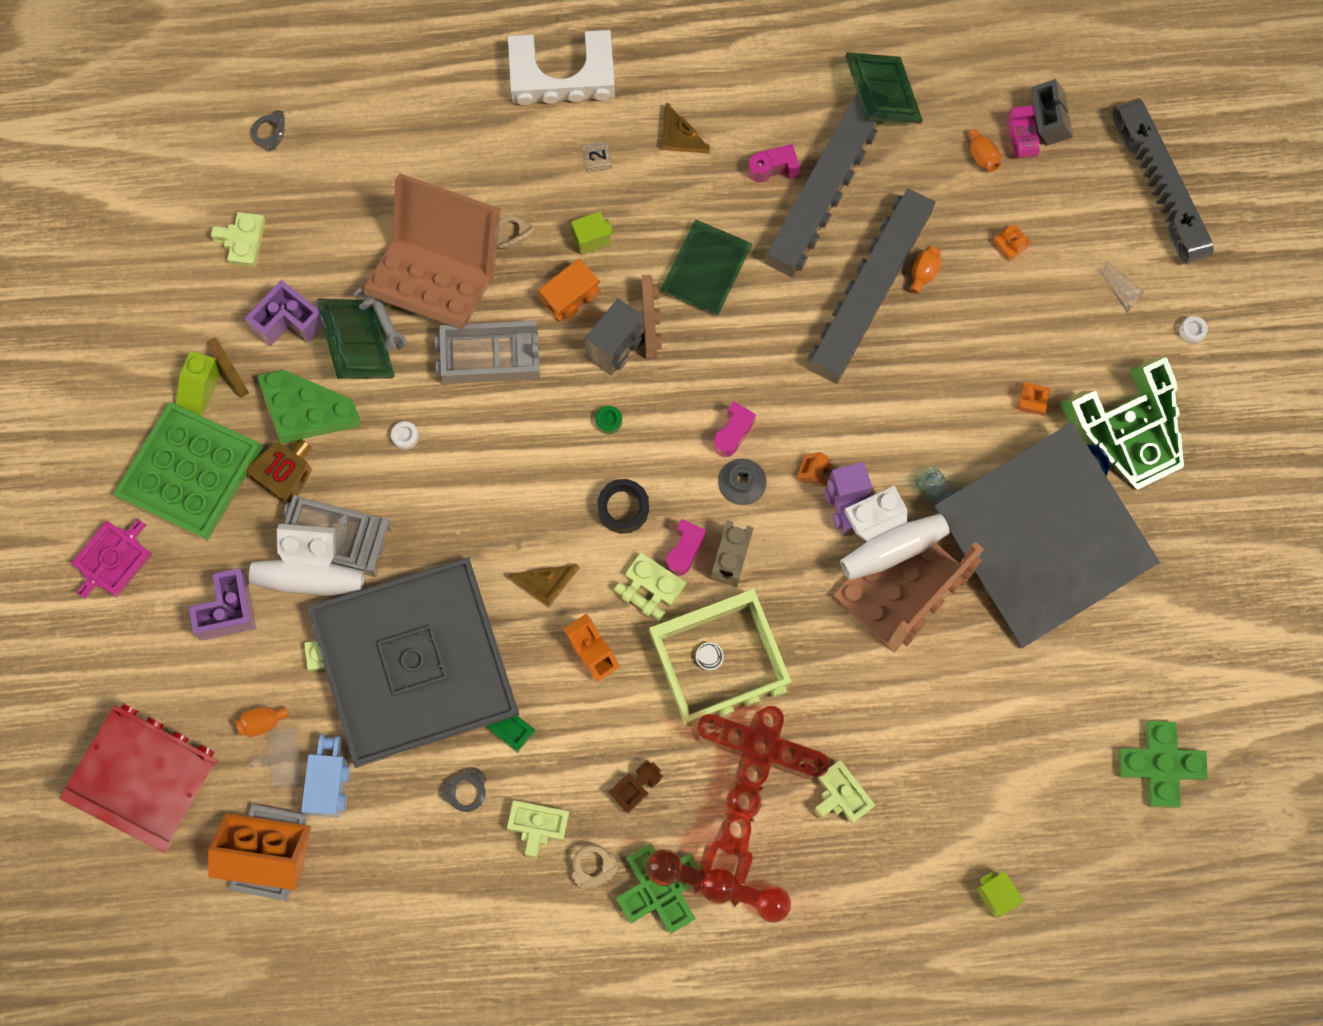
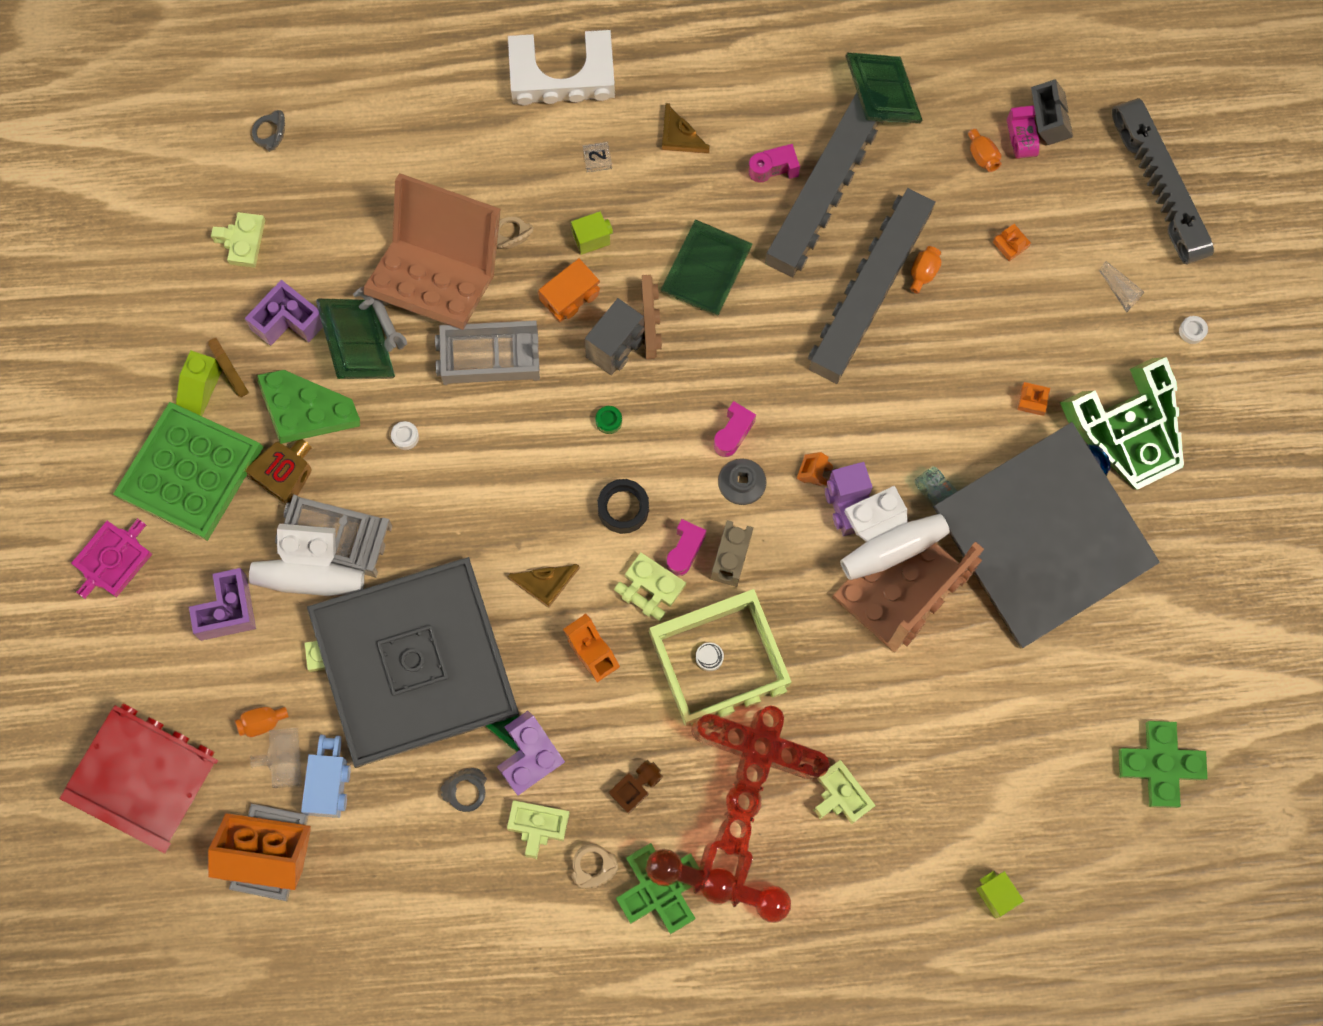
none -> medium lavender brick [497,711,565,796]

